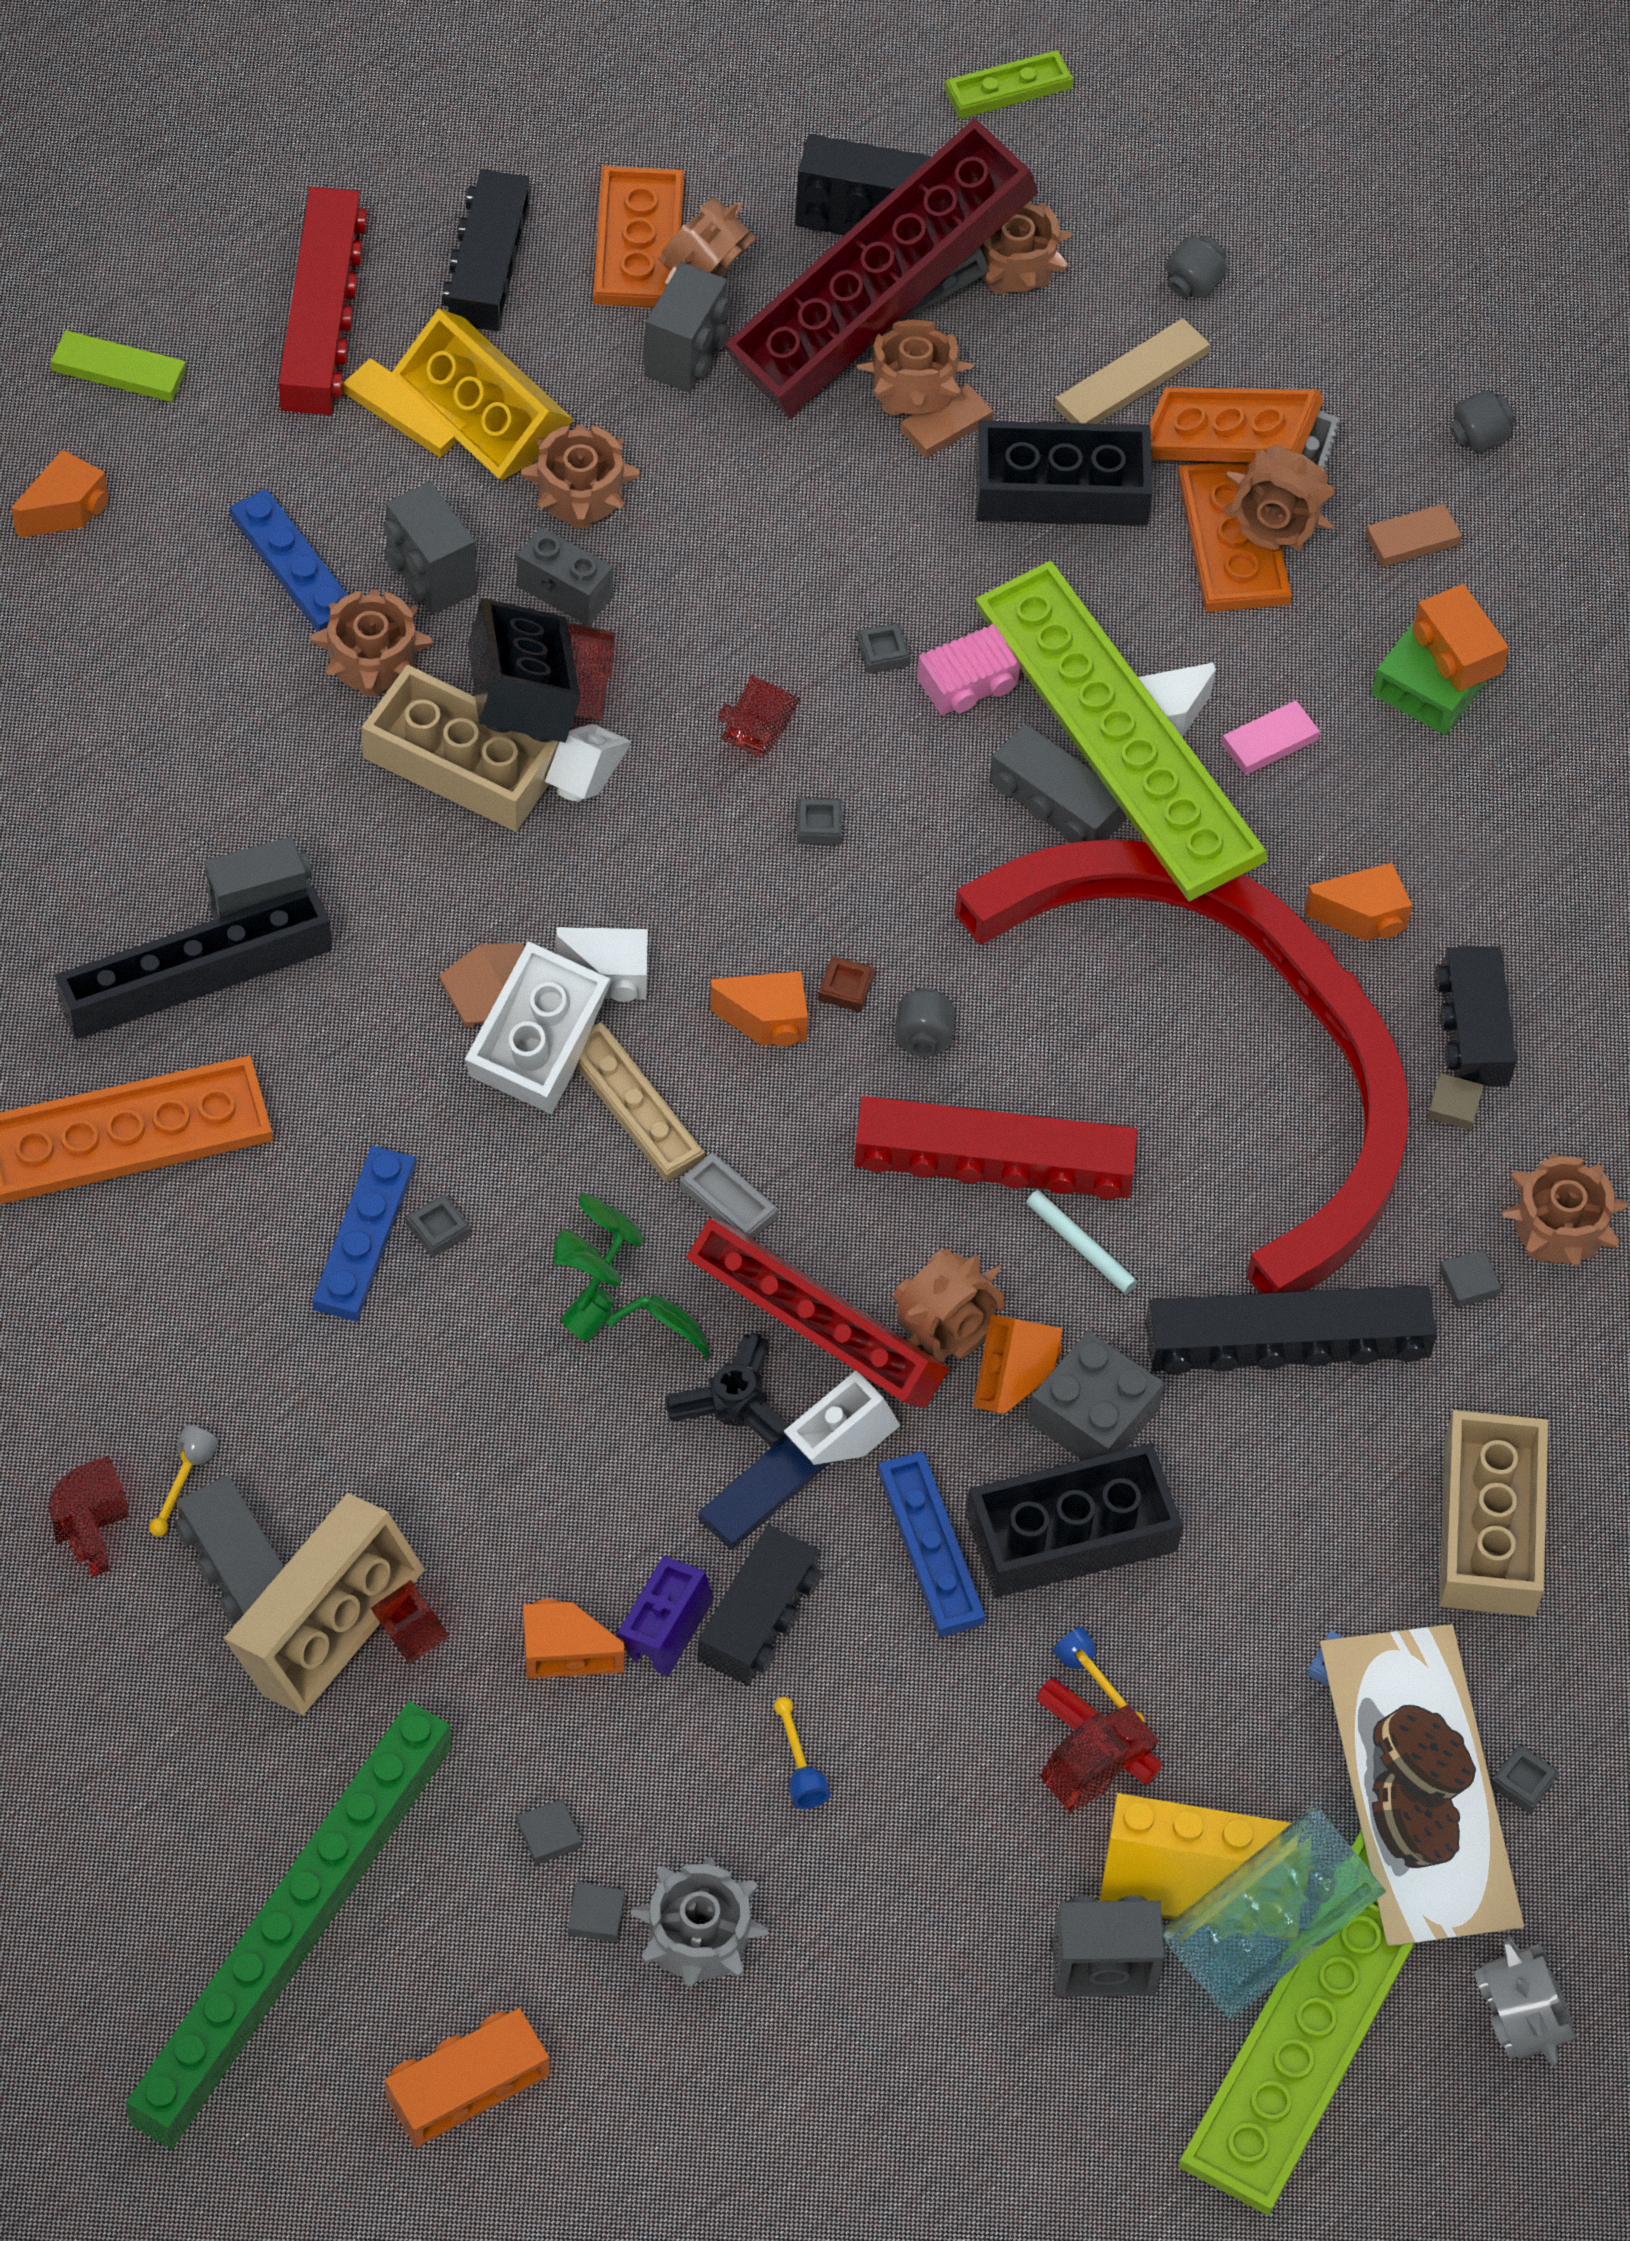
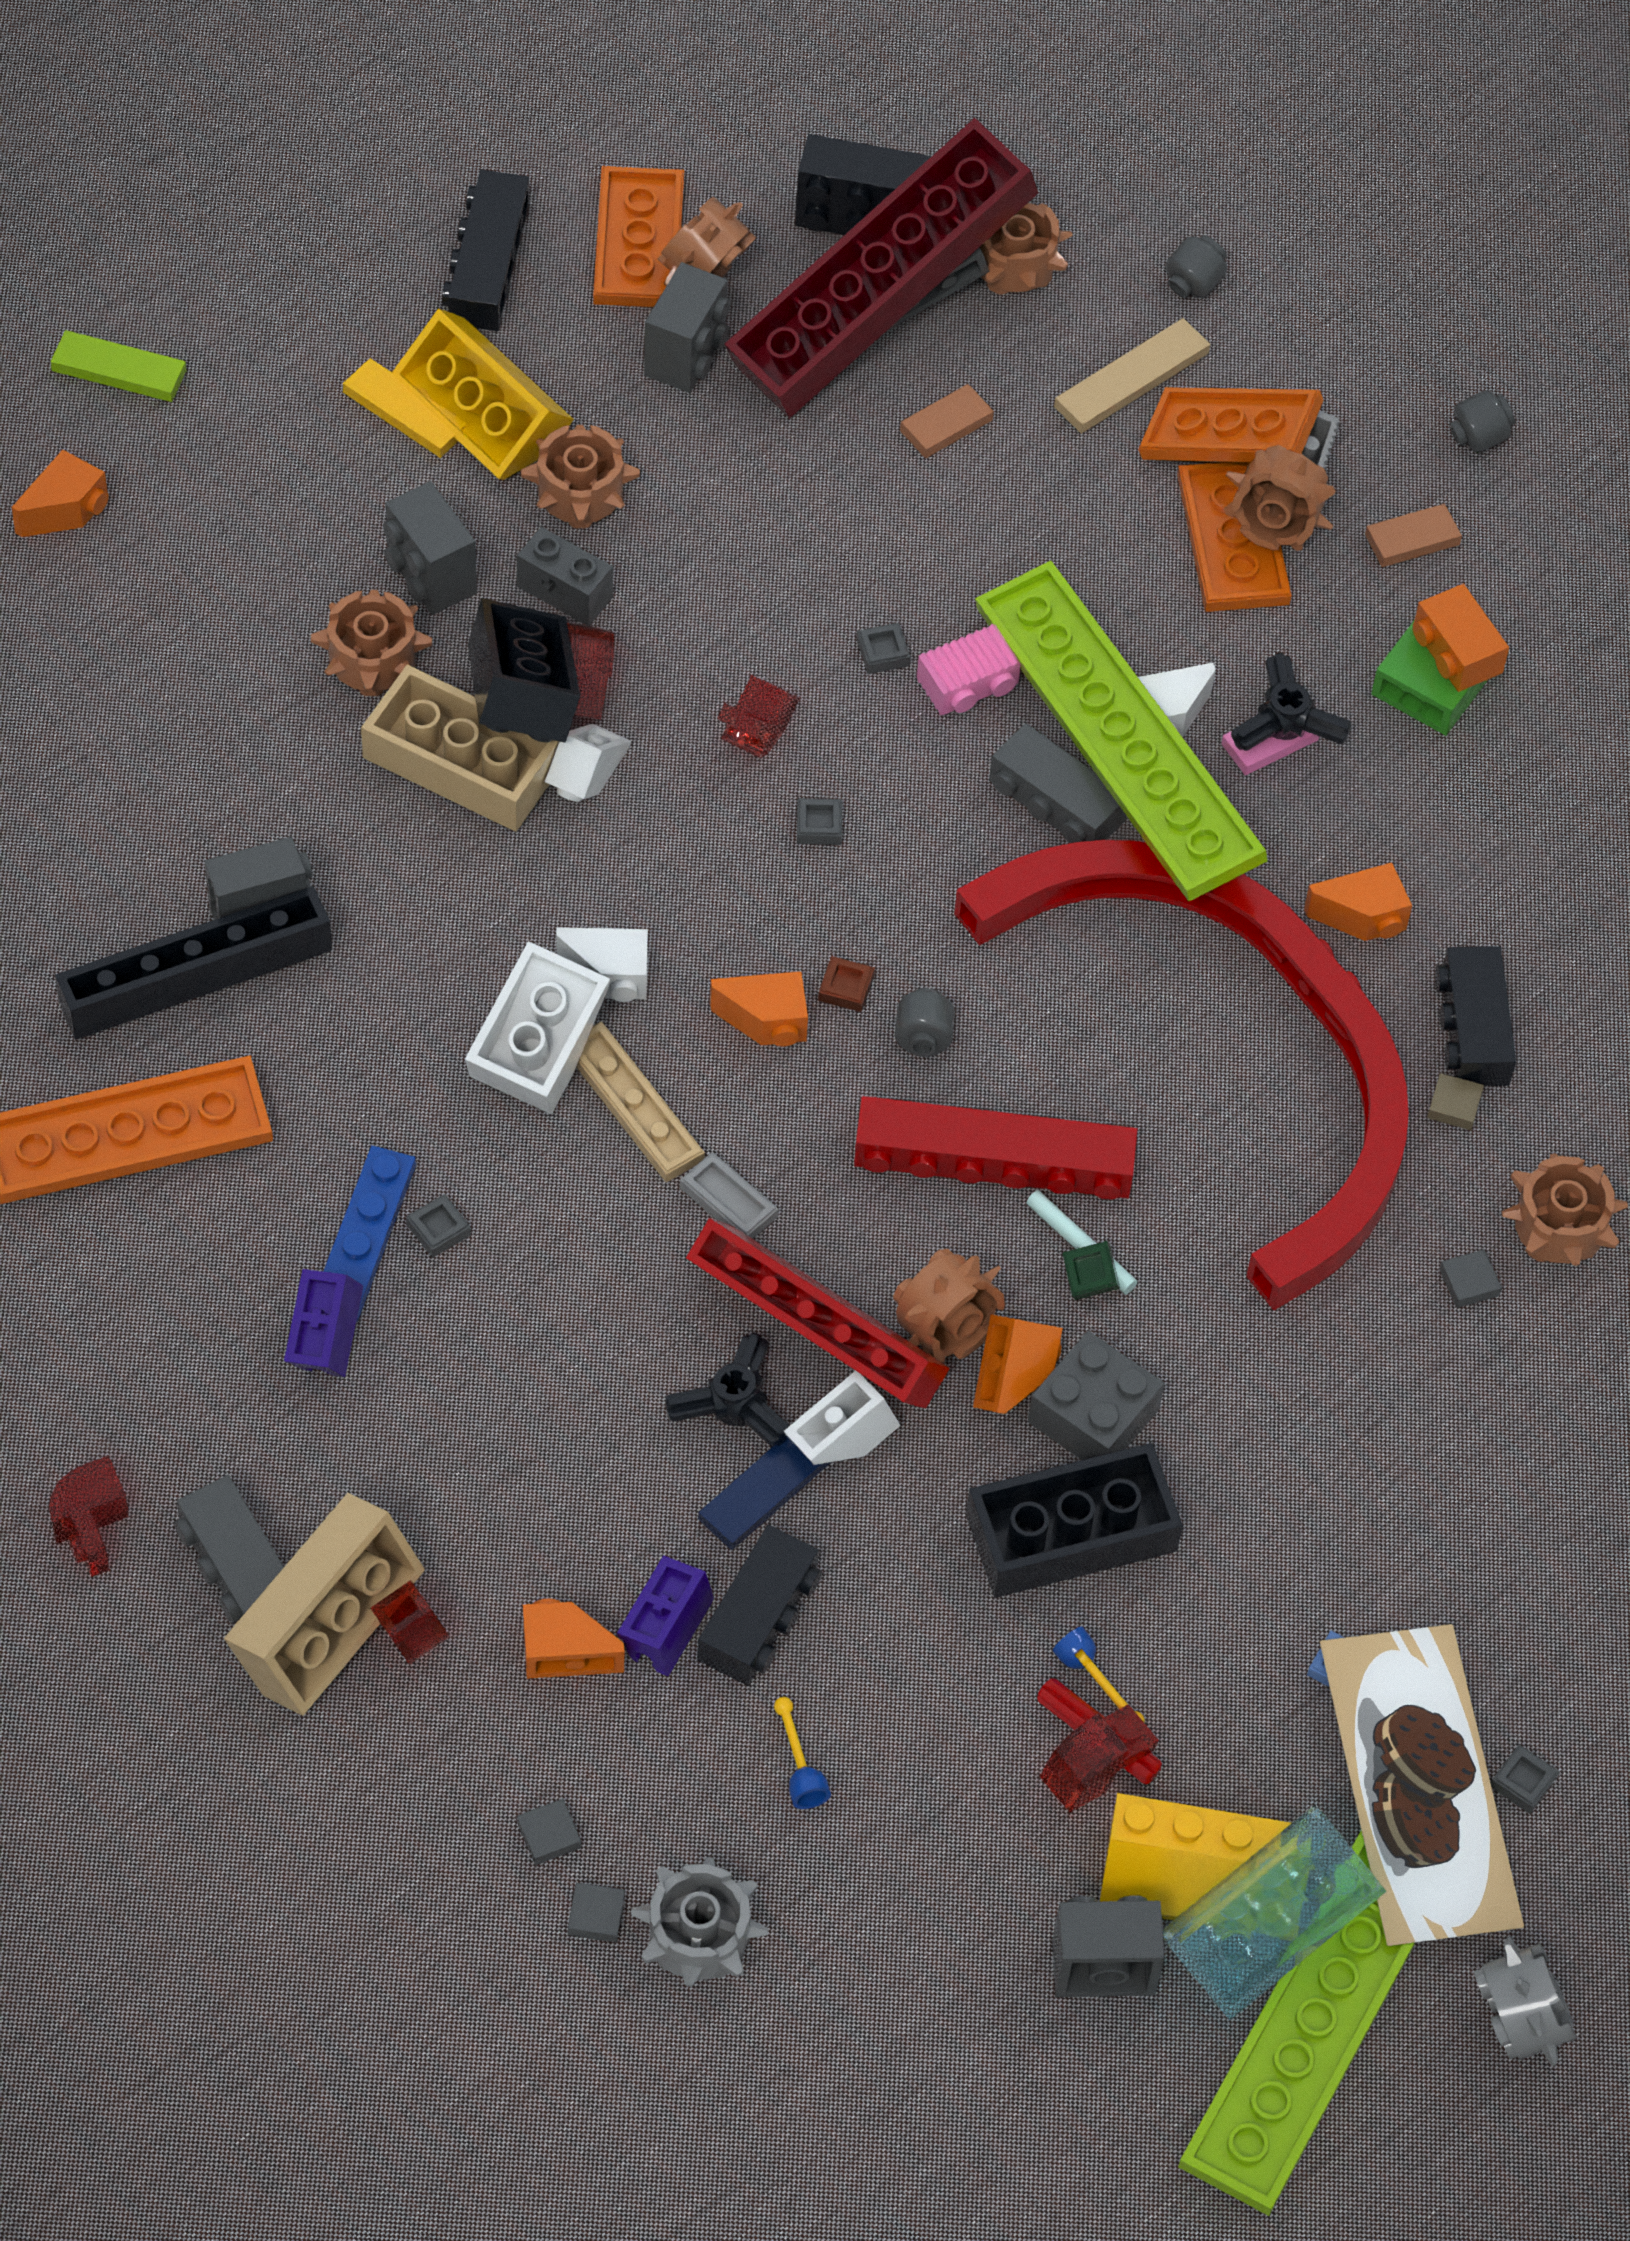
green brick [125,1701,451,2150] -> none
hinge [149,1425,219,1537] -> none
blue plate [230,488,348,632] -> none
red brick [279,187,368,415] -> none
orange brick [385,2007,550,2148] -> none
nougat slope [439,943,524,1027] -> none
green plant [554,1192,710,1361] -> none
nougat brick [857,319,974,415] -> none
blue plate [877,1451,986,1638] -> none
lime tile [944,50,1073,119] -> none
black brick [976,420,1153,525] -> none
black brick [1145,1285,1437,1374] -> none
tan brick [1439,1410,1548,1617] -> none
none -> dark purple hinge [284,1269,363,1378]
none -> dark green tile [1062,1241,1120,1300]
none -> black bush [1231,652,1351,751]

